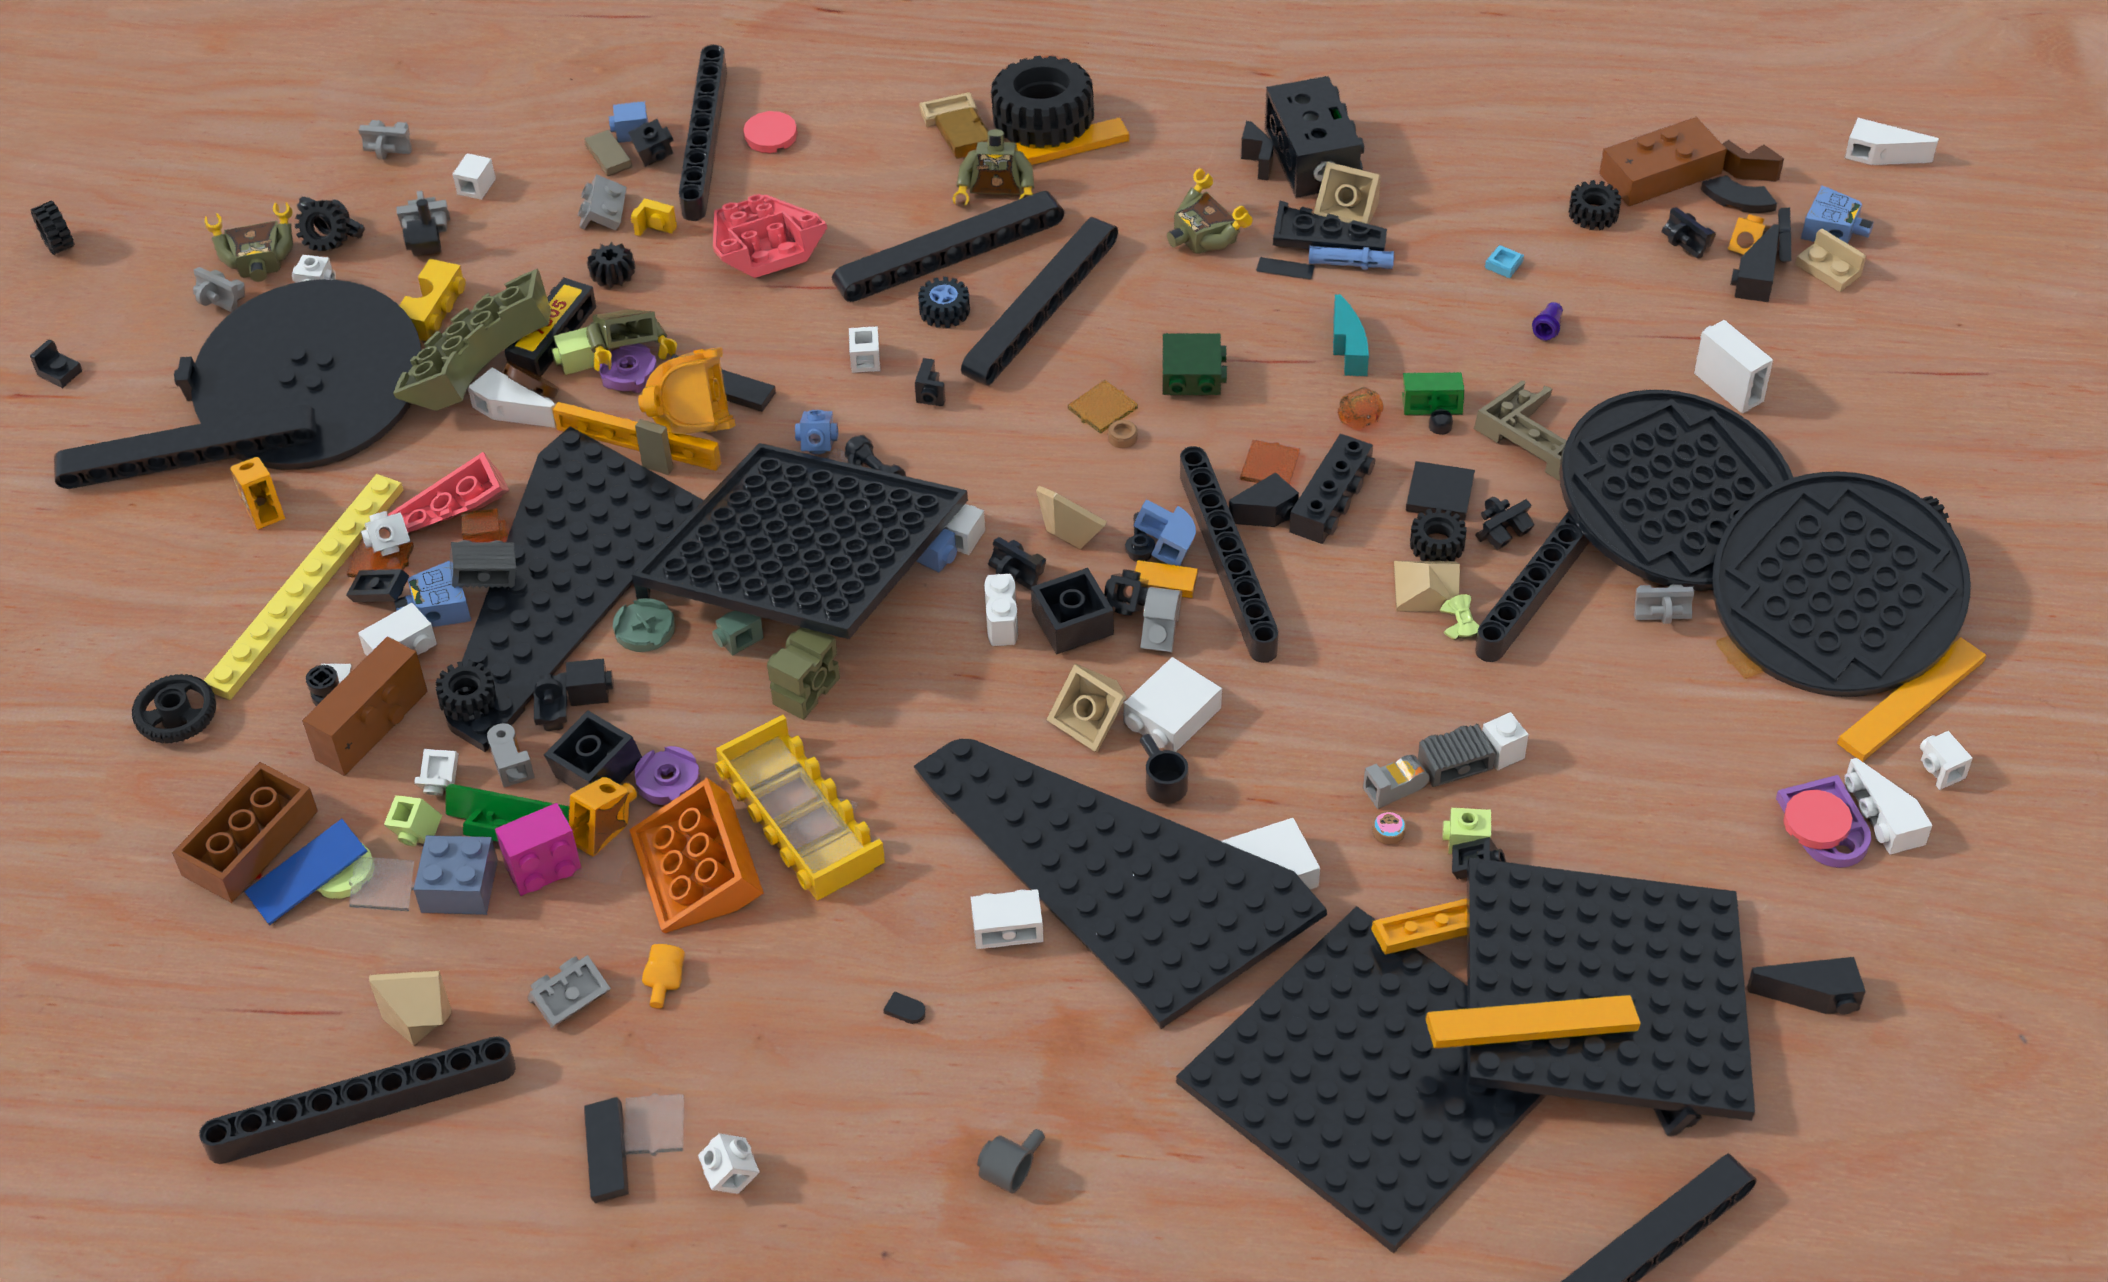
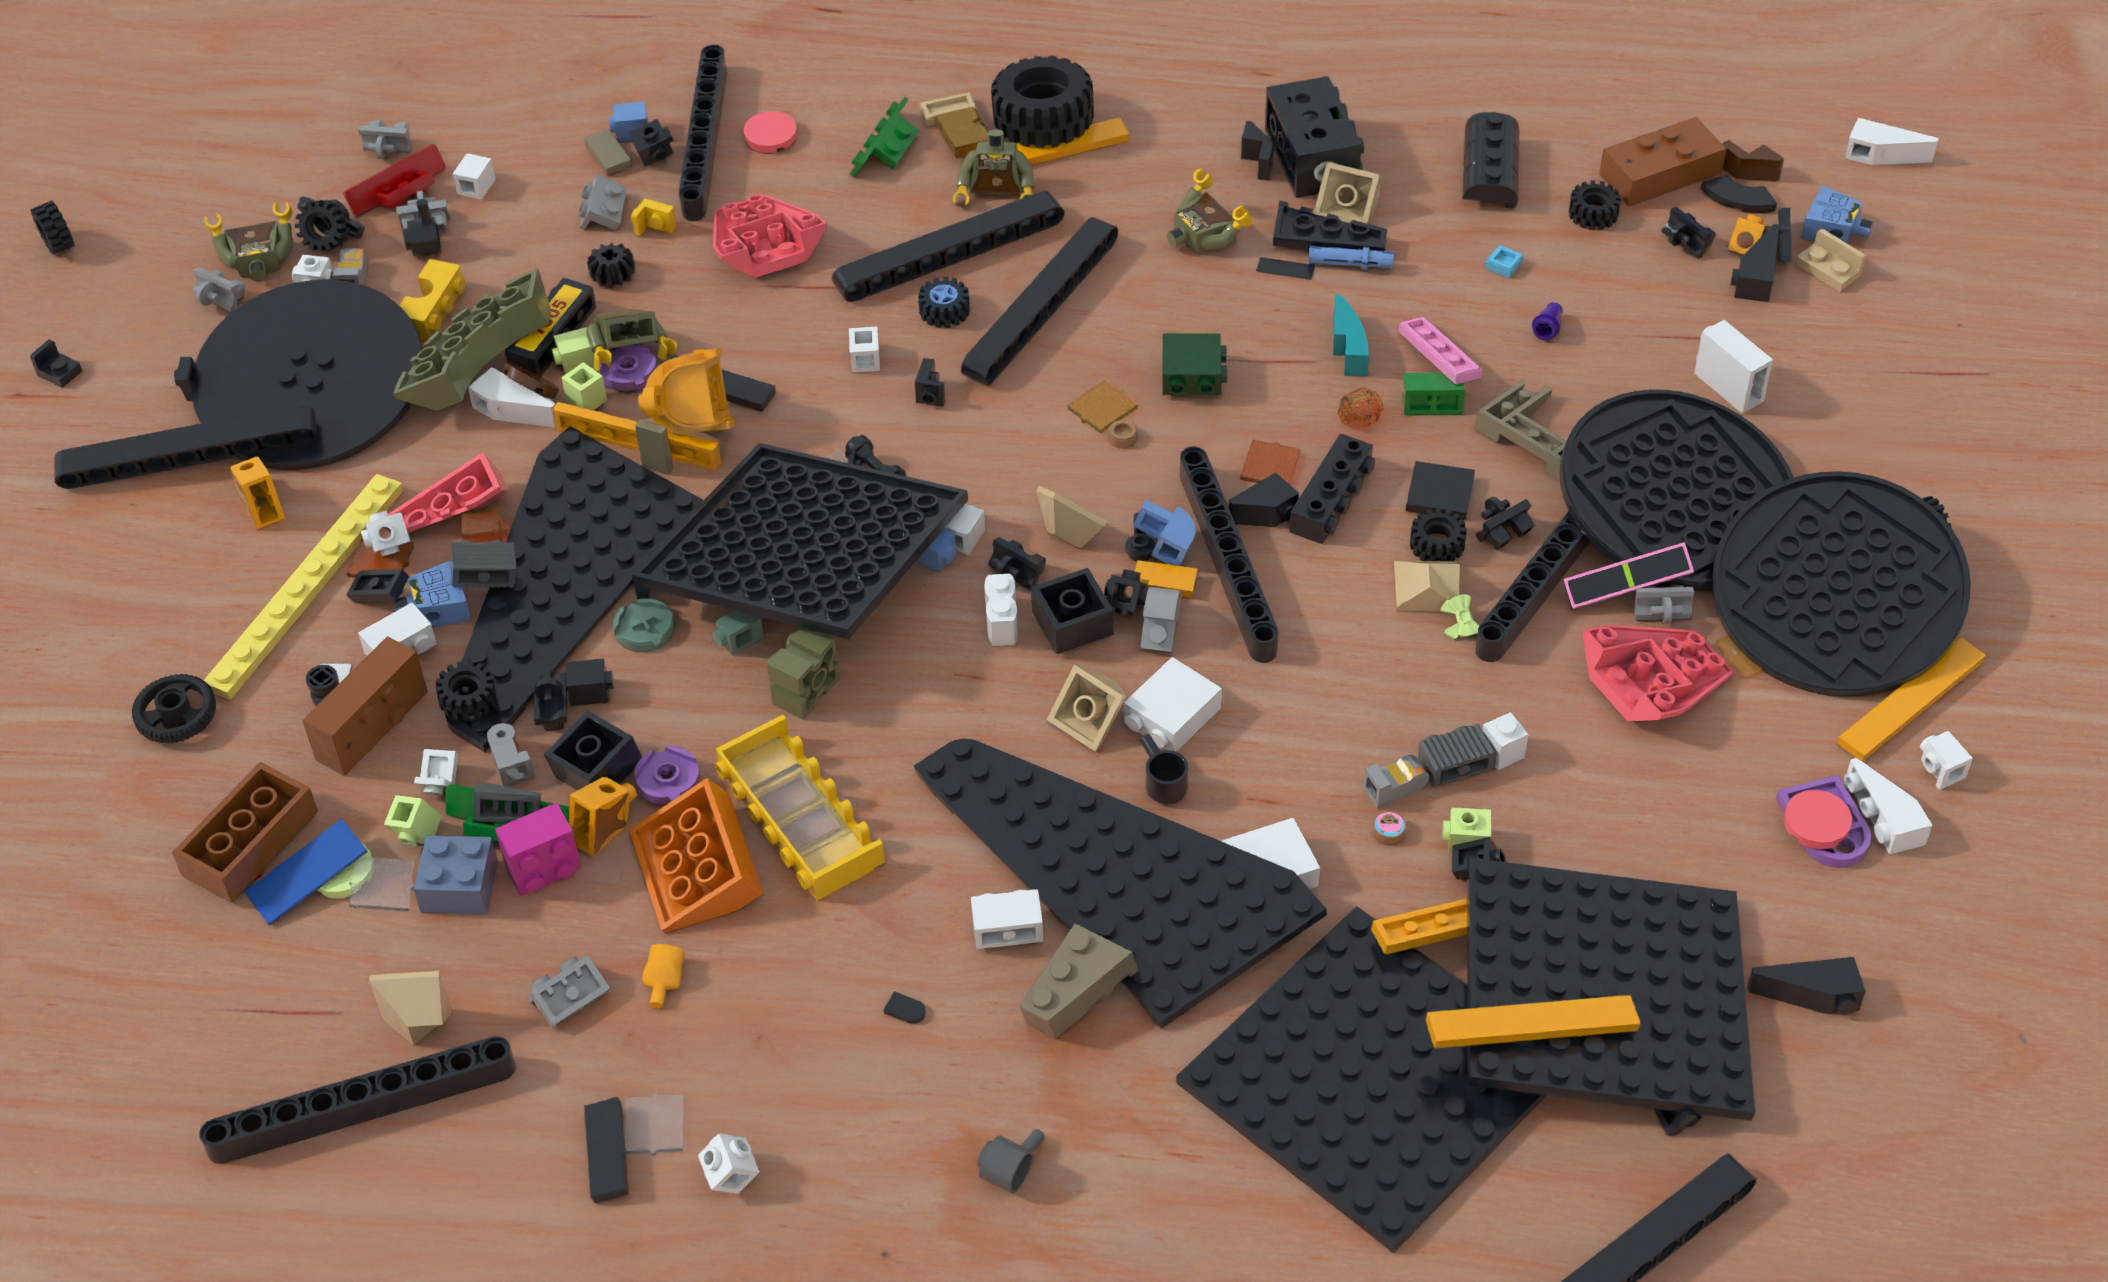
medium blue brick [795,410,838,455] -> none
black hinge [1429,408,1453,435] -> none
none -> light grey leg [332,248,368,285]
none -> red bracket [343,144,446,216]
none -> dark grey slope [473,782,541,823]
none -> yellowish green brick [561,362,607,410]
none -> green bracket [850,96,920,177]
none -> dark tan wedge [1019,924,1139,1039]
none -> bright pink tile [1399,317,1482,385]
none -> black container [1462,112,1519,208]
none -> black tile [1563,542,1694,610]
none -> coral wedge [1582,625,1734,721]

